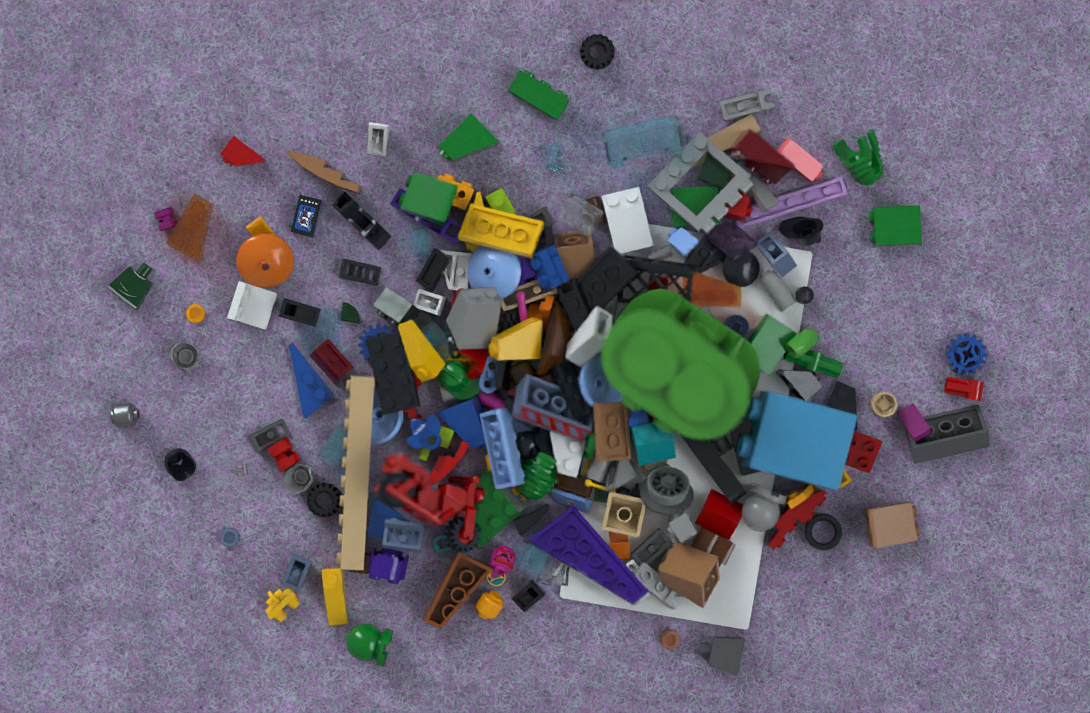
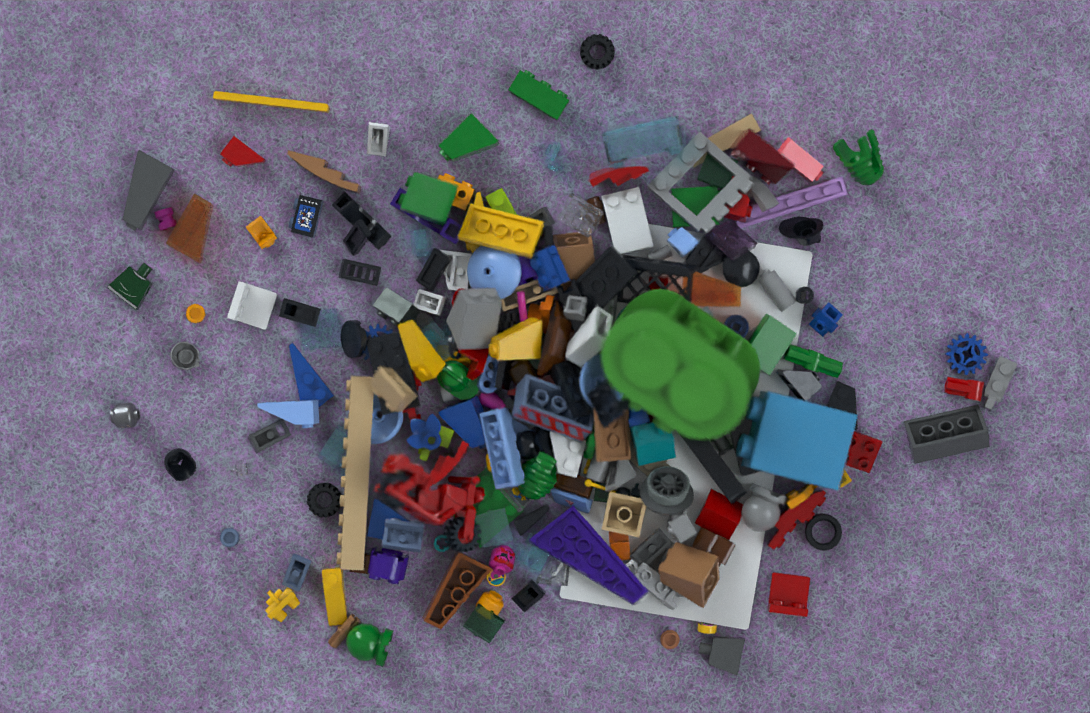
orange dish [236,233,294,288] -> none
red wheel [266,437,302,472] -> none
light grey hair [283,463,314,494] -> none
dark red panel [310,339,353,384] -> none
dark green tile [340,302,360,324] -> none
light grey plate [719,89,775,121] -> none
sand blue slope [755,232,797,277] -> none
bright green cylinder [785,328,820,359] -> none
medium nougat slope [864,502,920,548] -> none
green brick [869,205,922,246] -> none
tan wheel [870,392,897,417] -> none
magenta tile [896,403,932,442] -> none
none -> dark grey slope [122,150,175,231]
none -> yellow tile [213,91,330,113]
none -> light blue slope [257,400,319,428]
none -> medium nougat axle [328,614,360,648]
none -> black tile [340,320,367,358]
none -> black tile [343,219,372,256]
none -> tan slope [370,367,417,412]
none -> clear green piece [463,603,505,644]
none -> clear light blue piece [475,508,513,548]
none -> light grey slope [564,295,587,321]
none -> black hinge [587,379,630,429]
none -> red slope [589,166,649,187]
none -> yellow tile [697,622,717,634]
none -> red bracket [767,572,810,617]
none -> blue brick [809,302,843,337]
none -> light grey hinge [983,356,1017,410]

